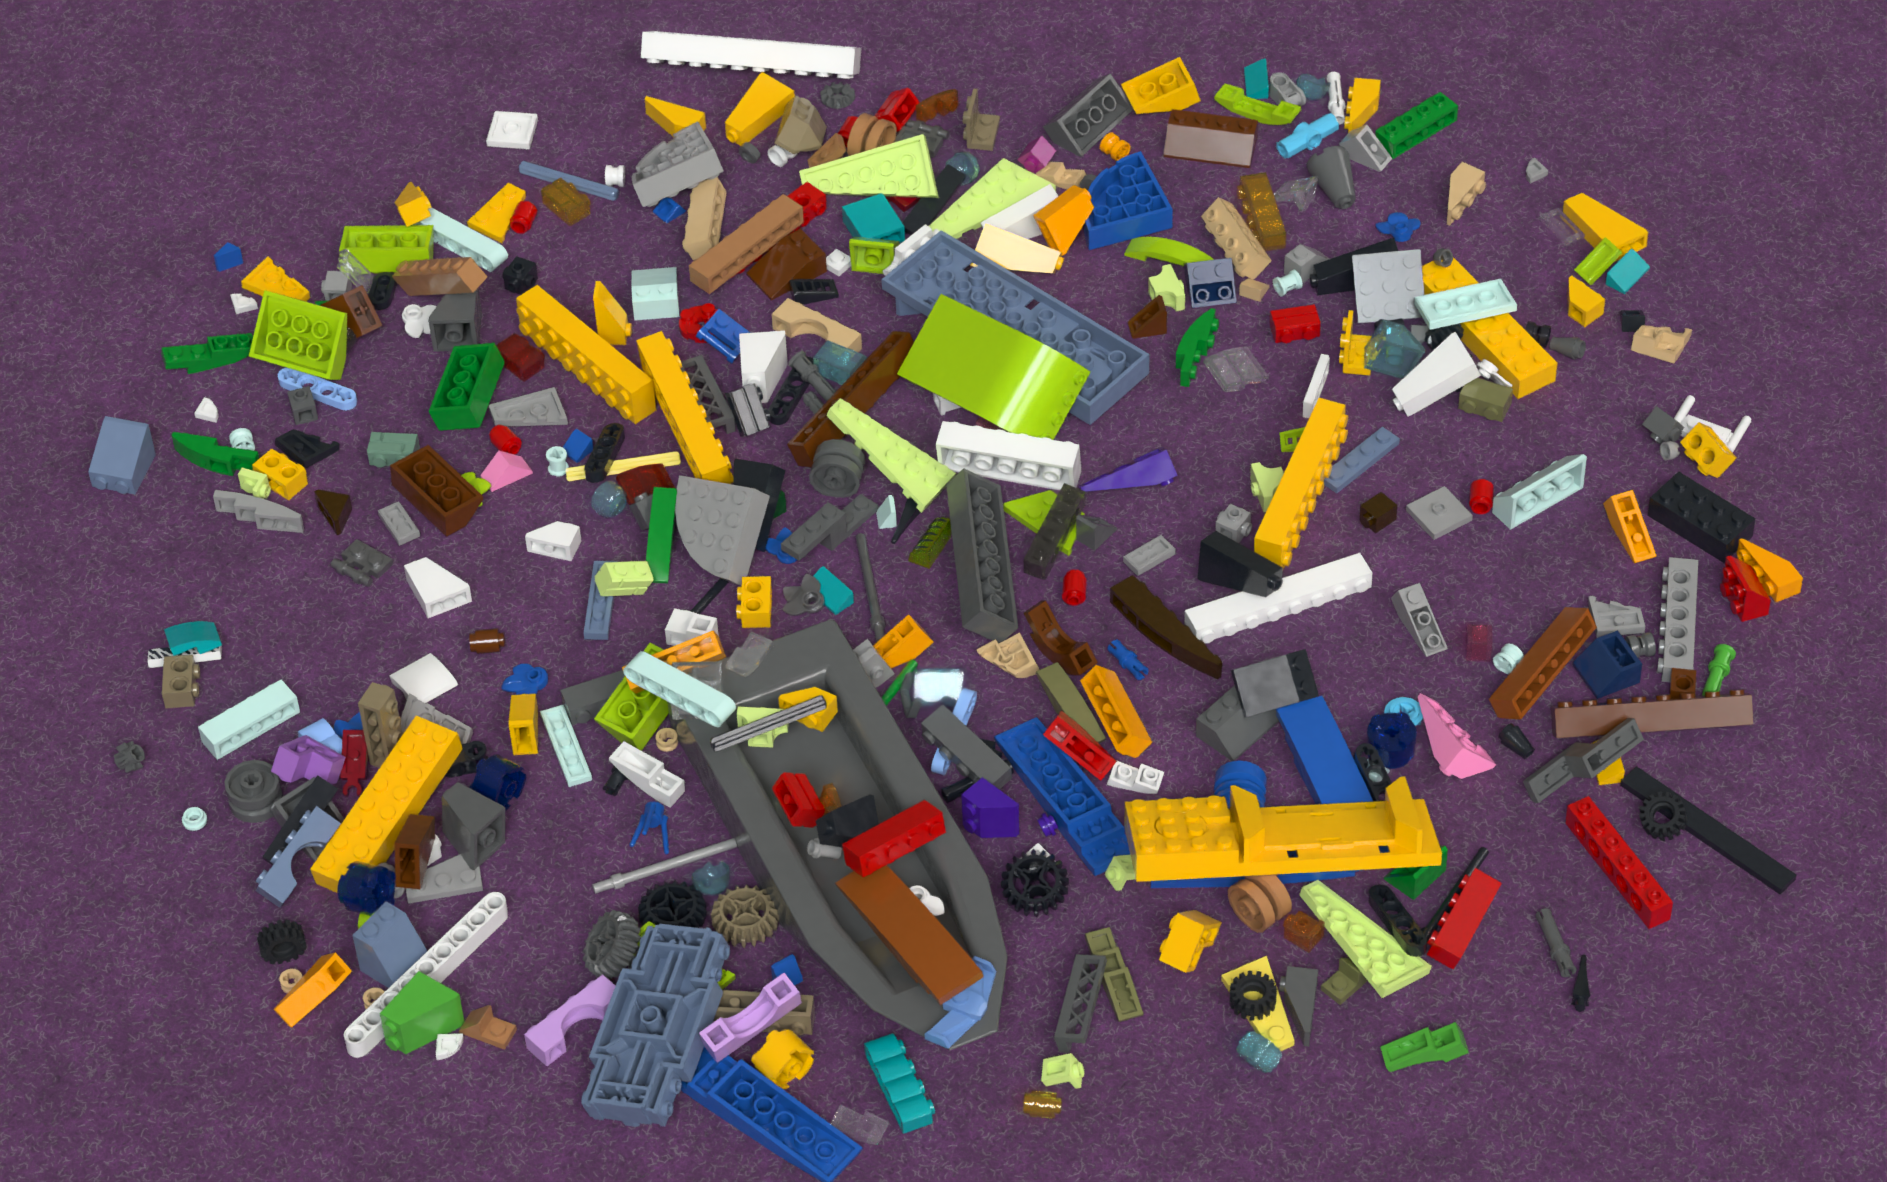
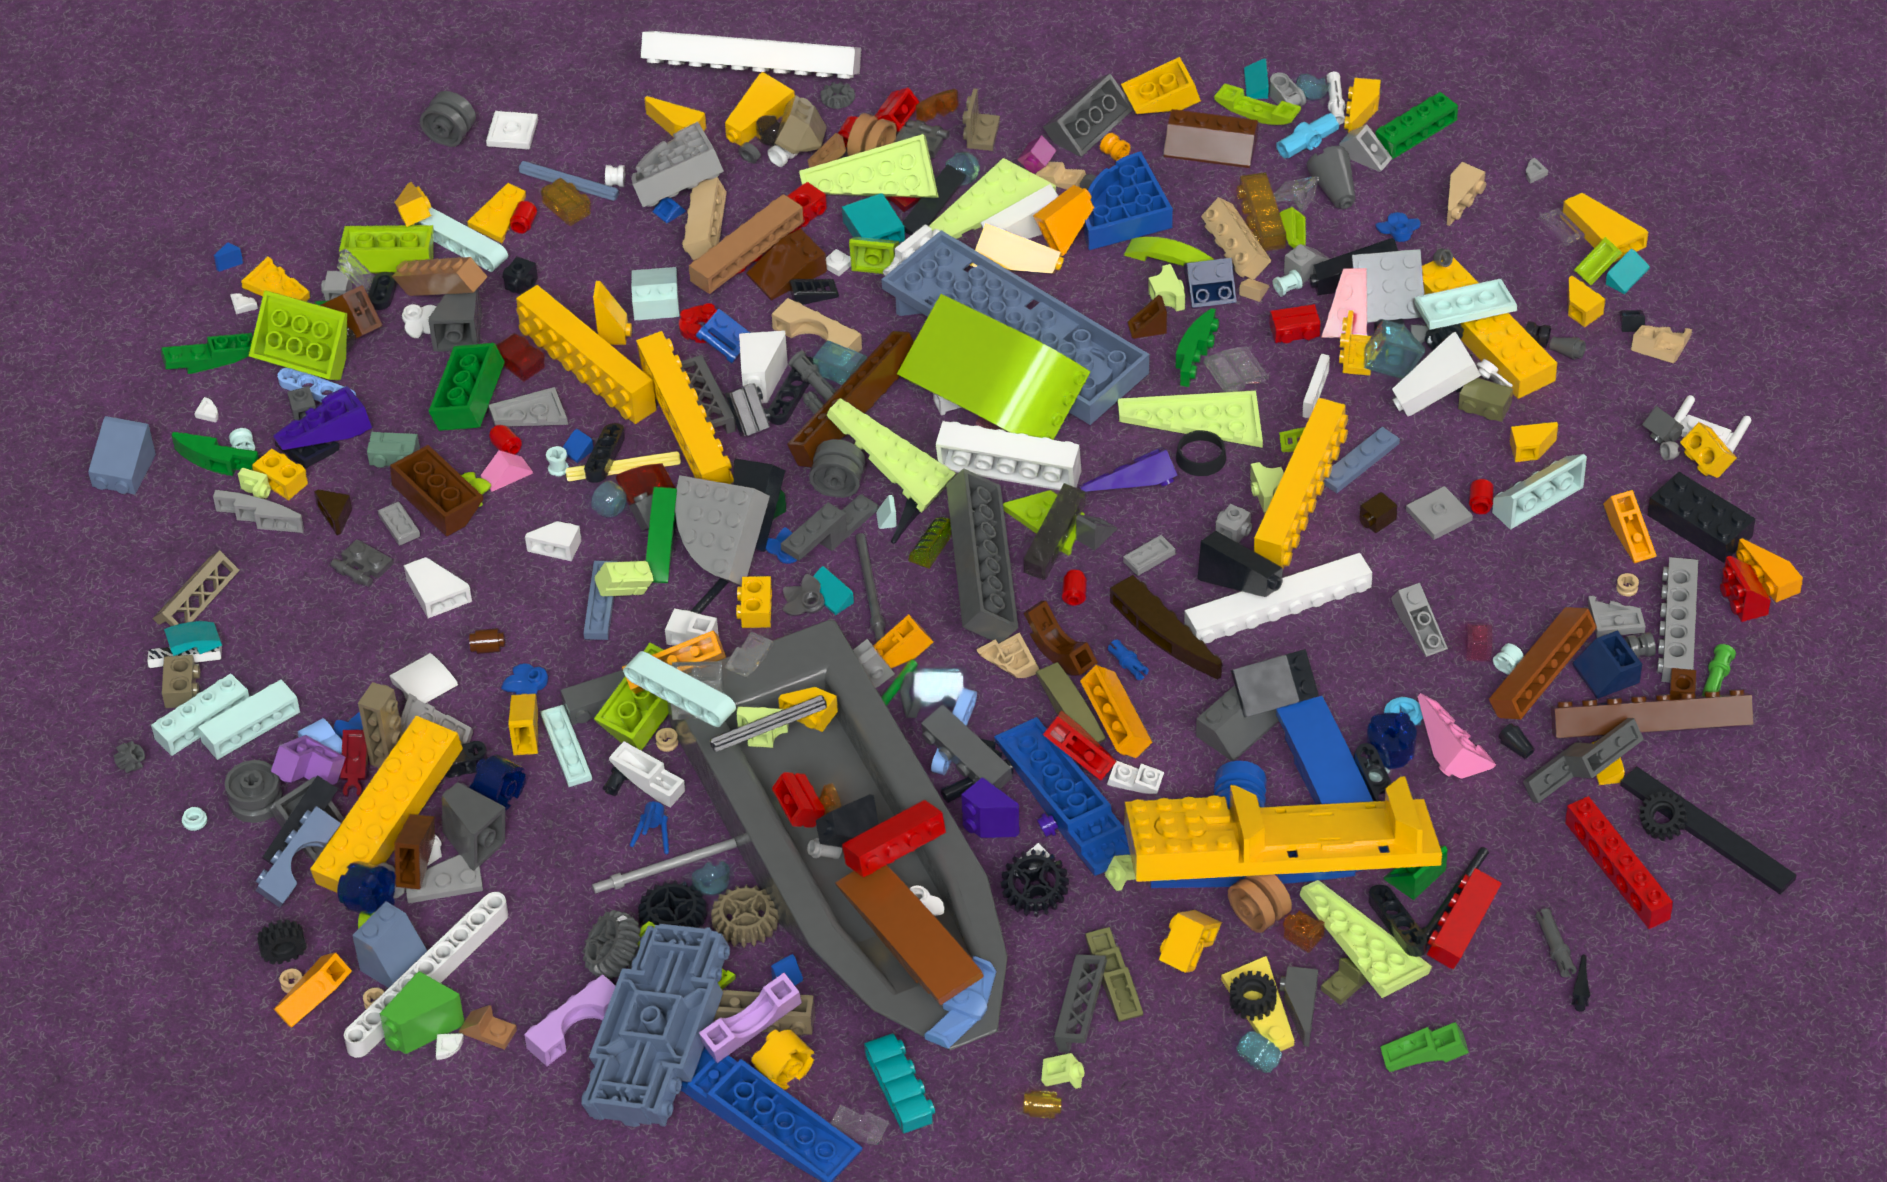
none -> light aqua brick [151,673,249,756]
none -> dark tan fence [152,550,240,626]
none -> dark purple wedge [273,386,372,450]
none -> dark grey wheel [420,91,476,147]
none -> clear smoke hair [756,115,780,146]
none -> yellowish green wing [1118,391,1263,448]
none -> black tyre [1176,430,1227,476]
none -> lime slope [1279,207,1306,248]
none -> wing [1321,268,1367,338]
none -> yellow slope [1510,422,1558,462]
none -> tan bush [1616,573,1639,596]

